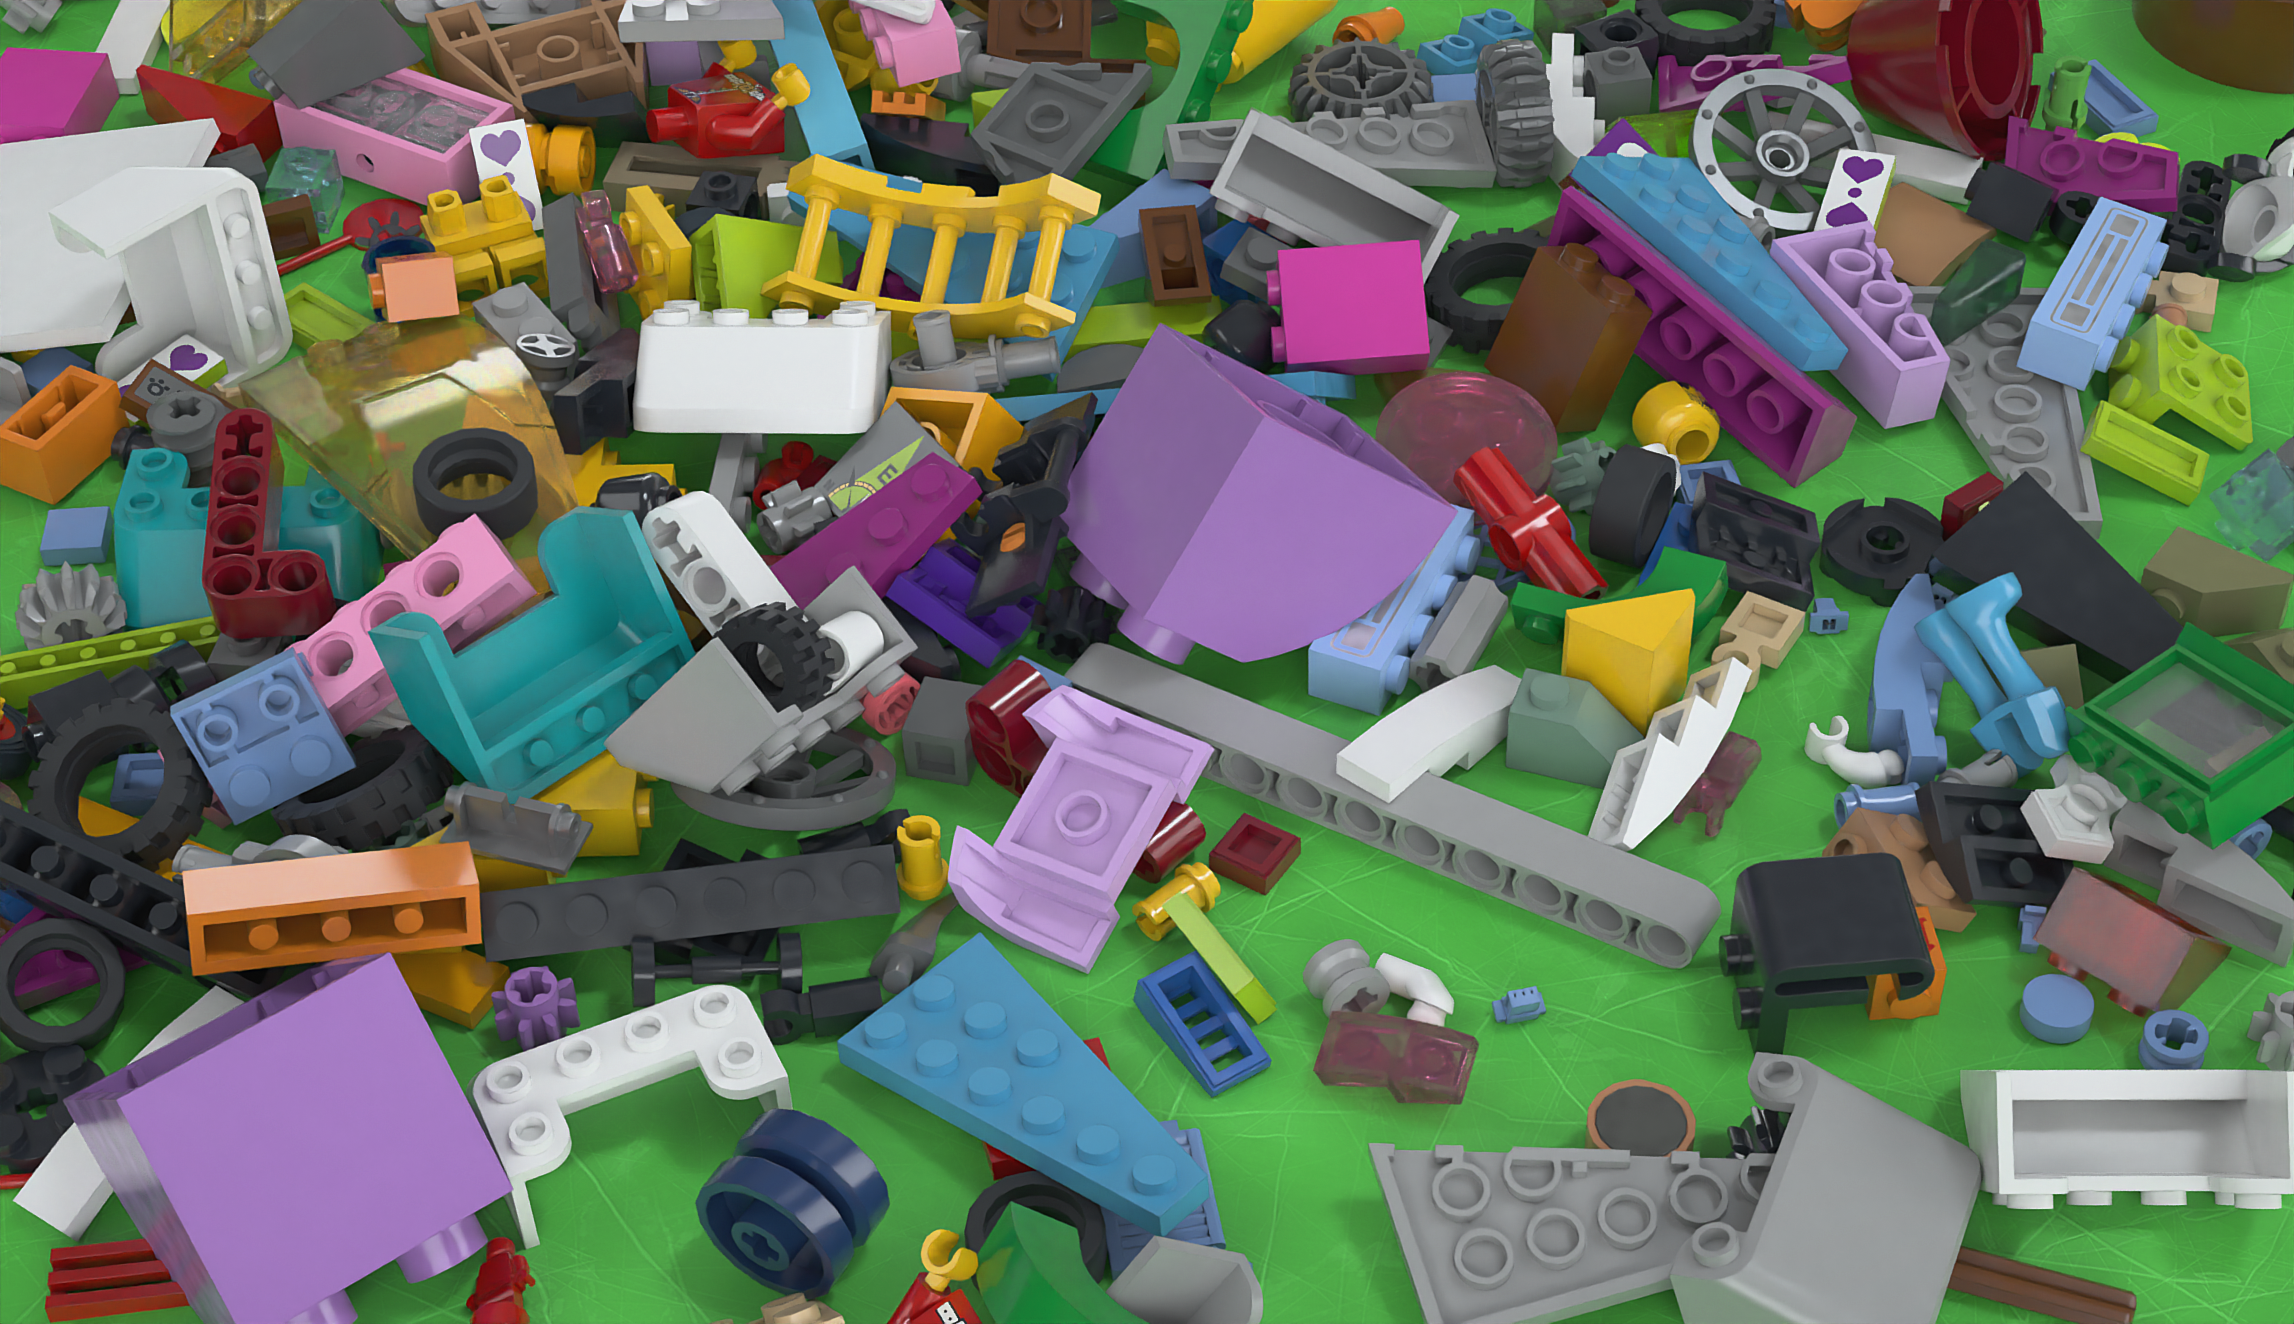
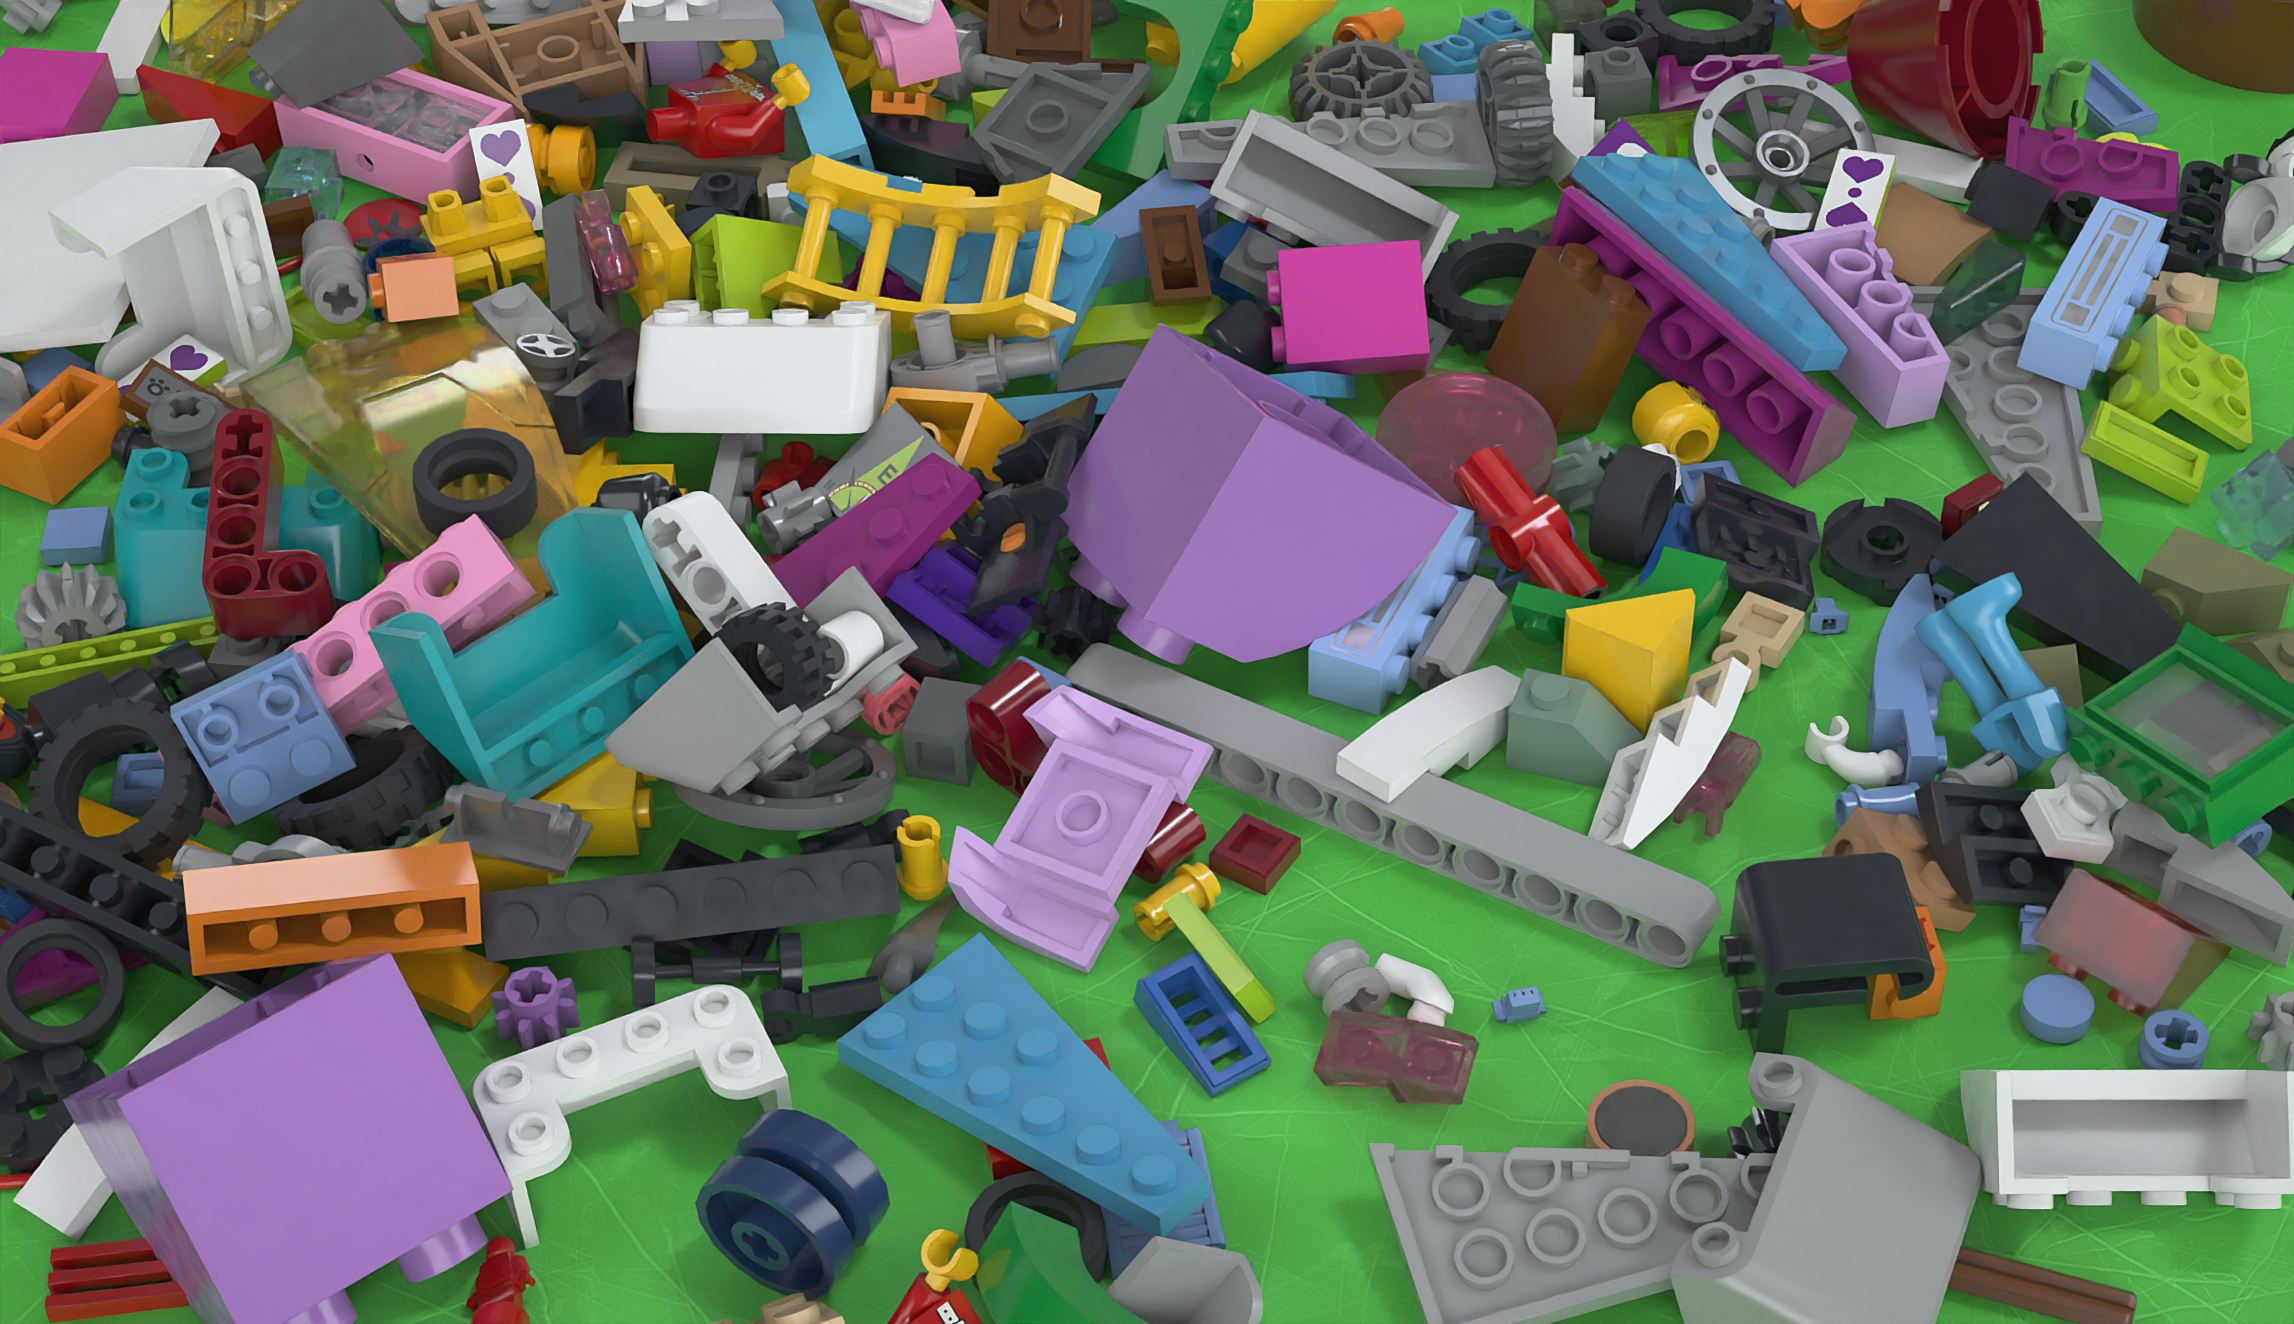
none -> light grey piece [300,219,369,324]

